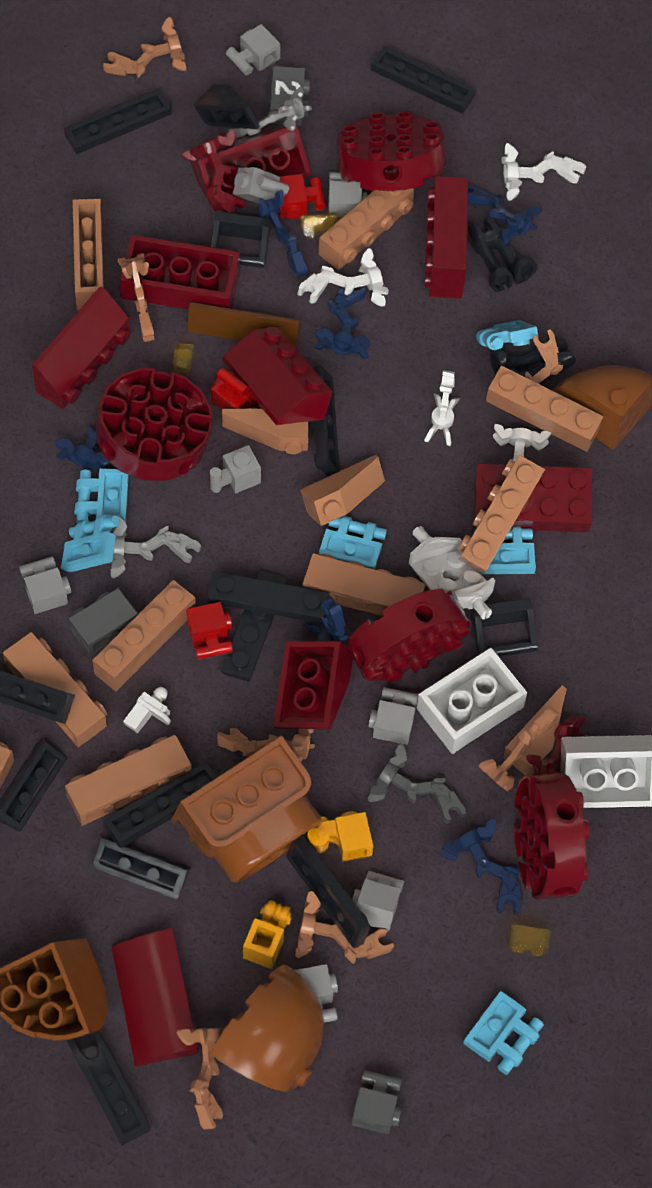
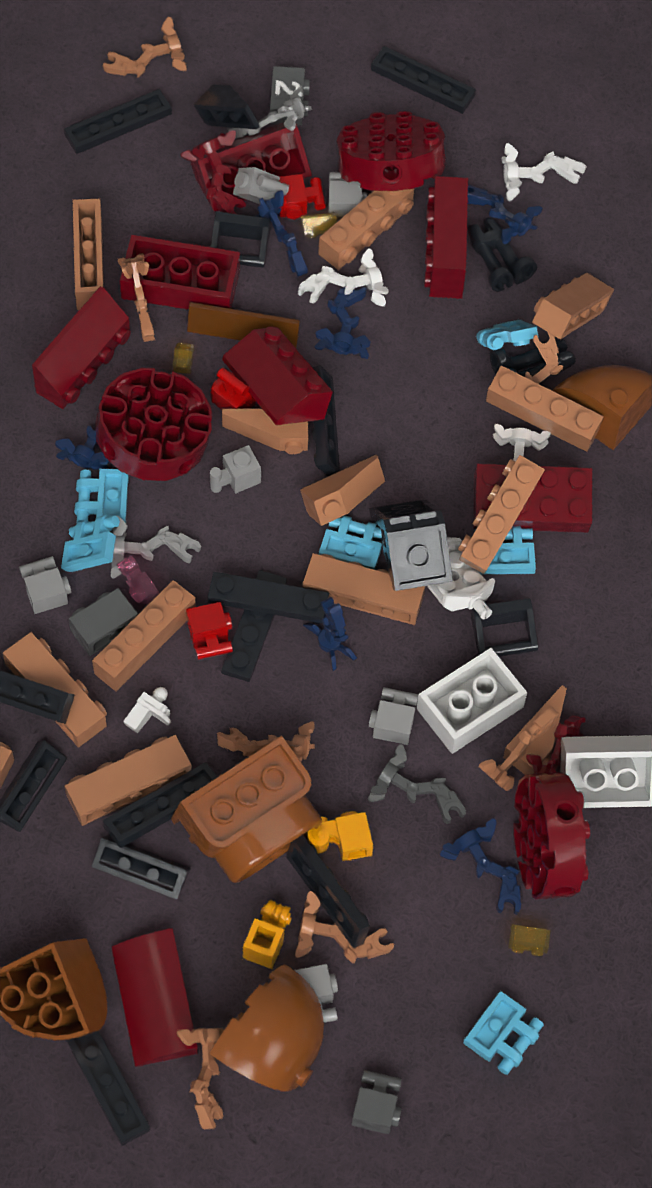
light grey brick [226,24,281,75] -> none
dark red slope [273,641,353,730] -> none
dark red brick [348,589,471,683] -> none
light grey brick [352,871,404,931] -> none
white piece [425,370,460,446] -> none
none -> clear pink plate [116,555,159,606]
none -> bracket [369,499,453,591]
none -> nougat brick [532,273,614,339]

